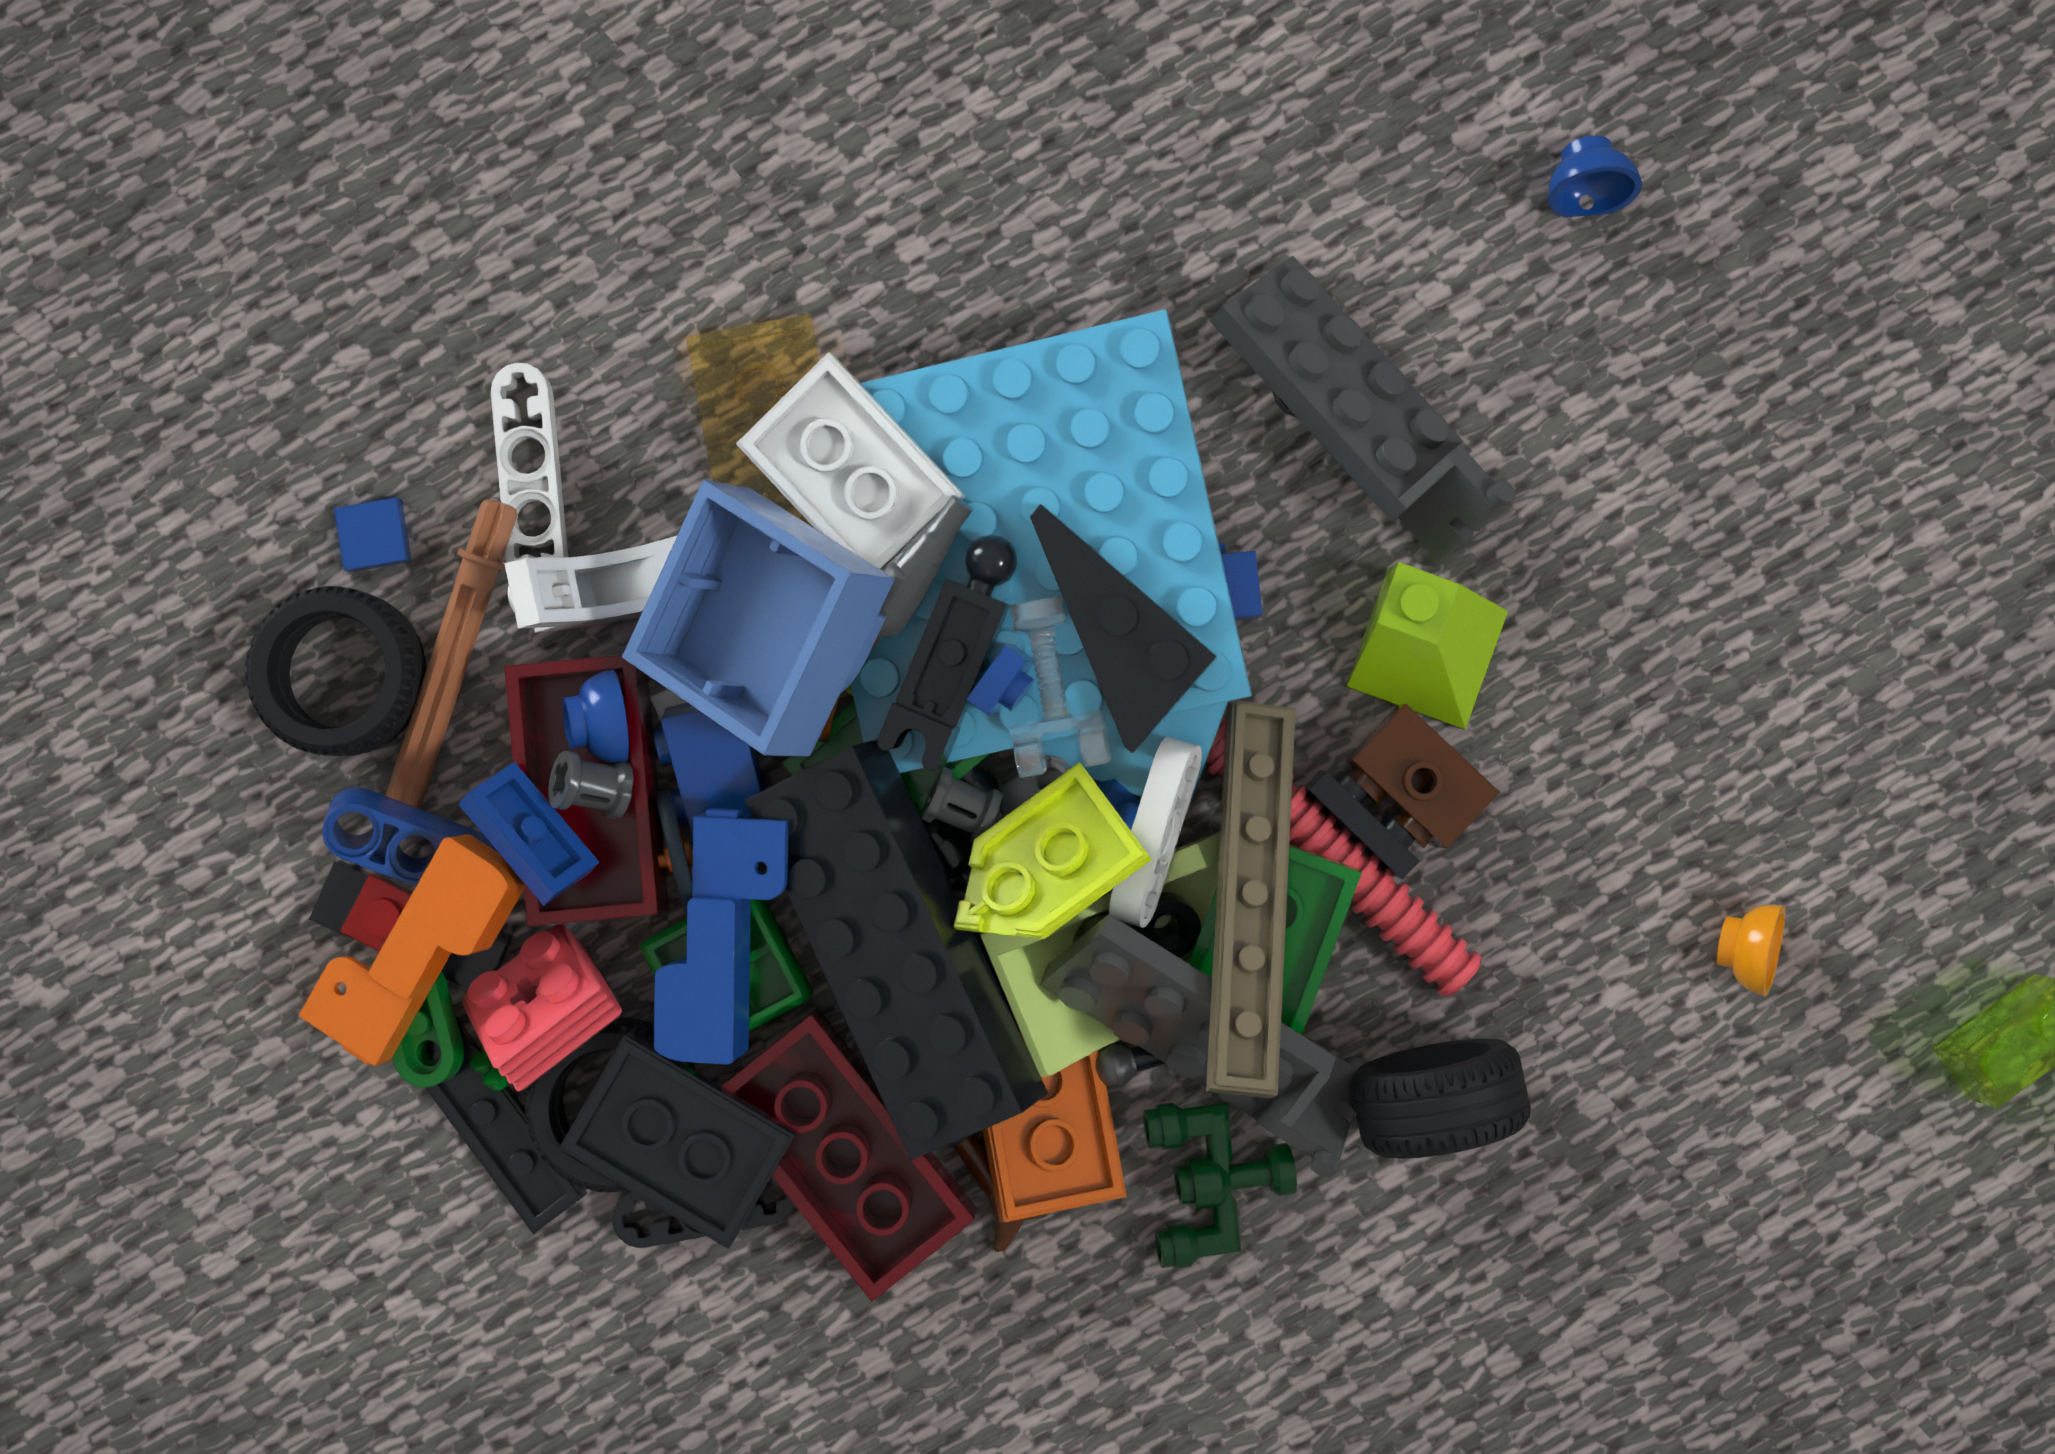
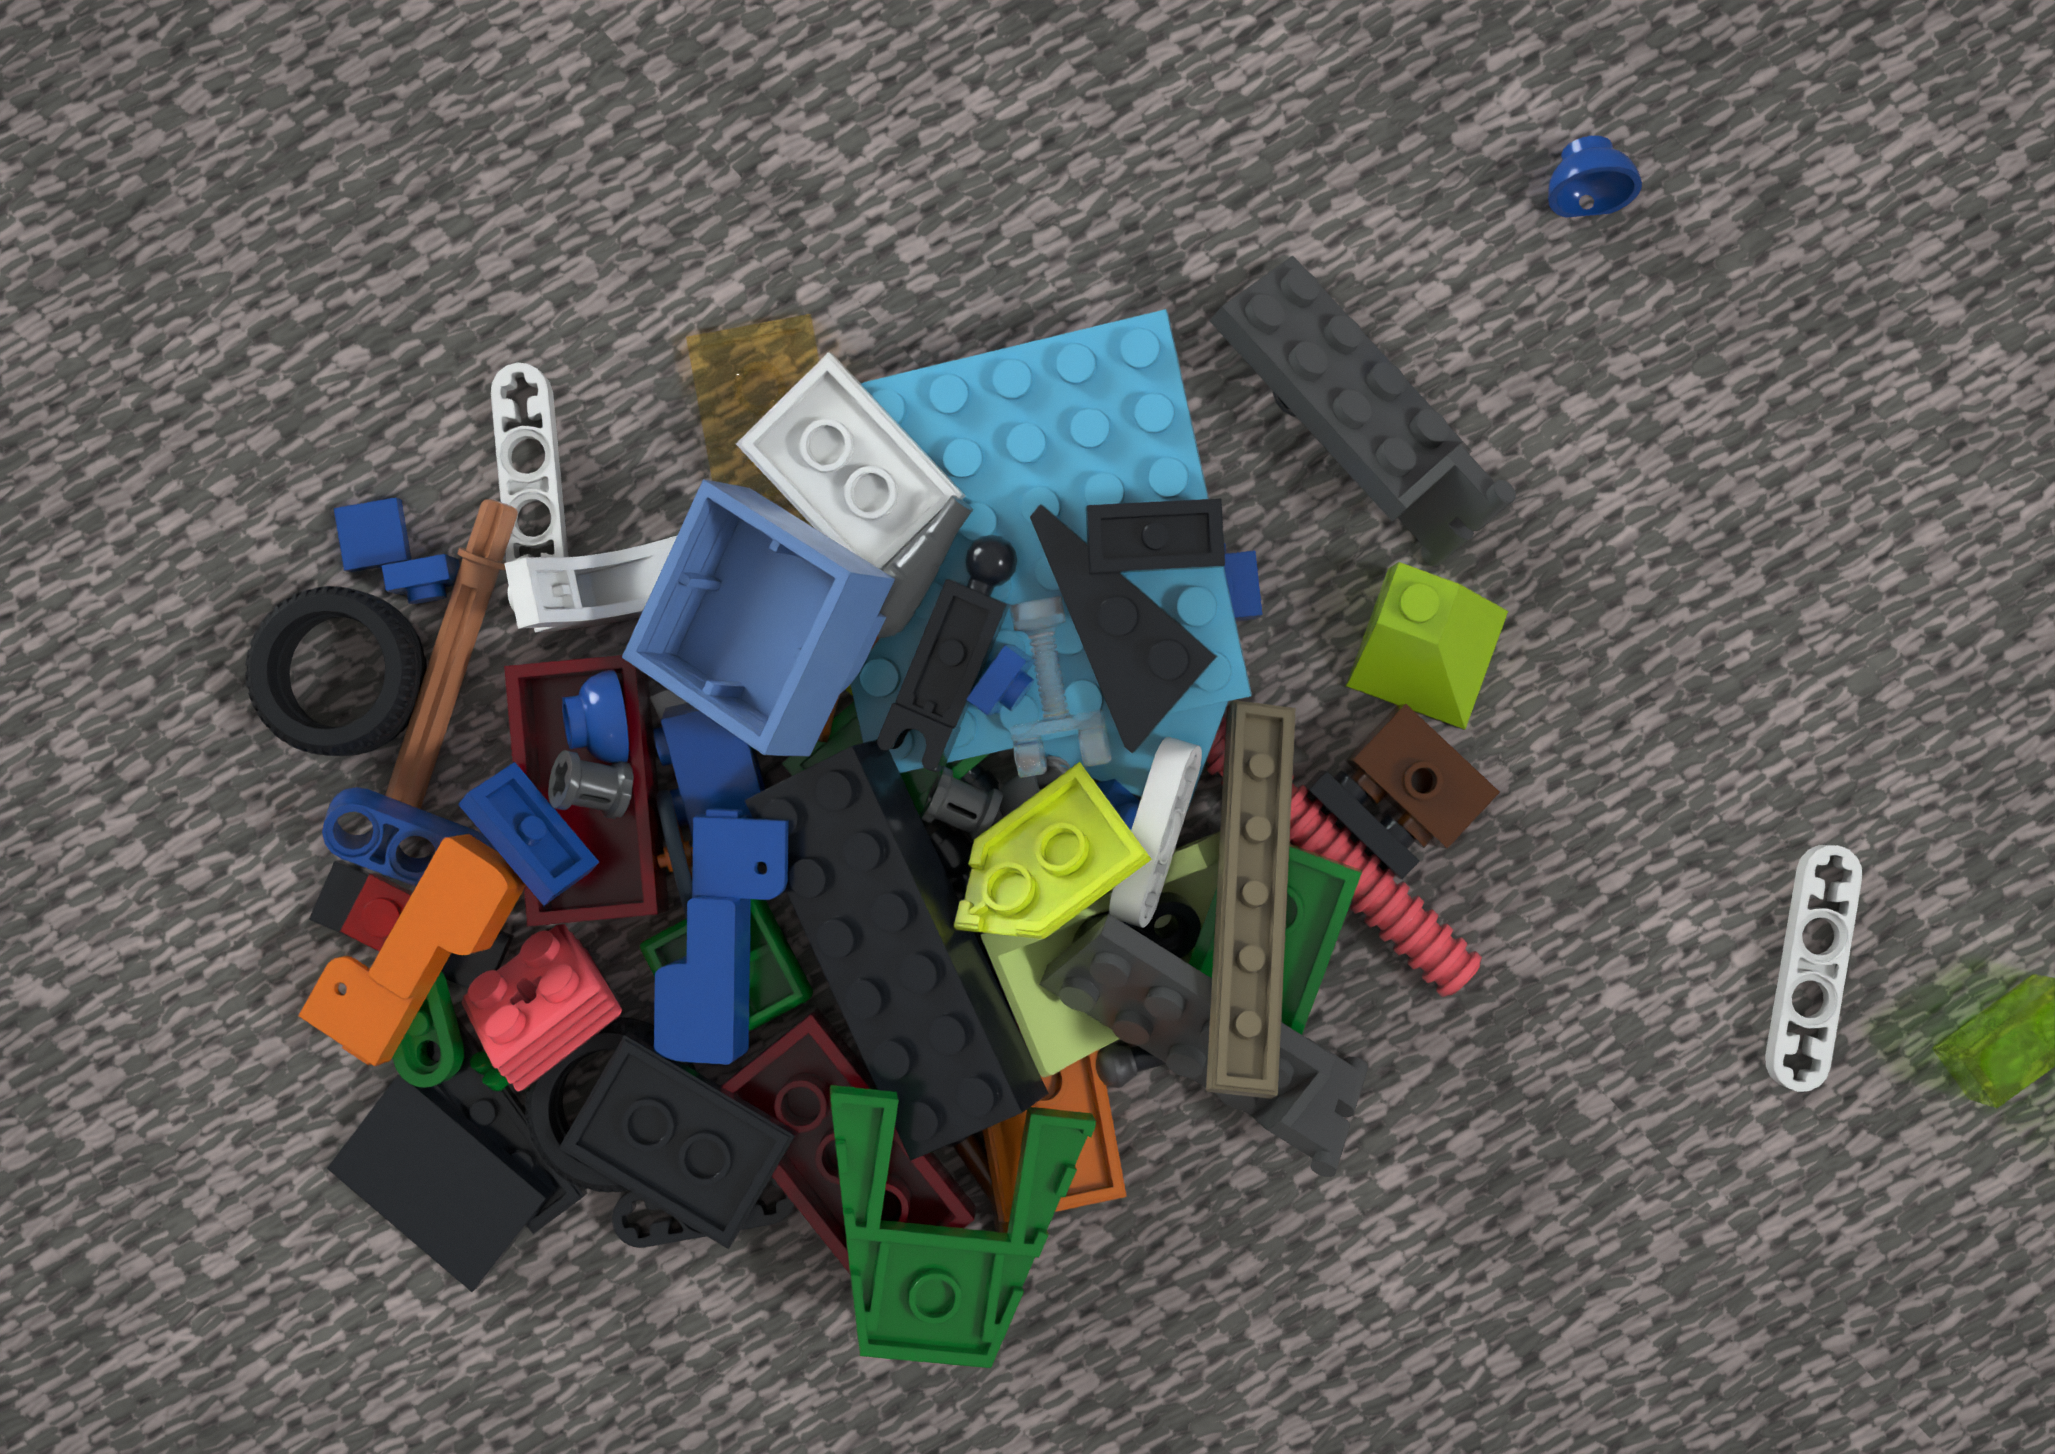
dark green piece [1143,1102,1297,1269] -> none
black tyre [1350,1039,1531,1159] -> none
light orange piece [1717,904,1785,997] -> none
none -> black tile [327,1074,554,1292]
none -> blue plate [381,554,460,604]
none -> green wing [829,1085,1096,1368]
none -> black plate [1085,498,1225,575]
none -> white beam [1765,845,1862,1092]

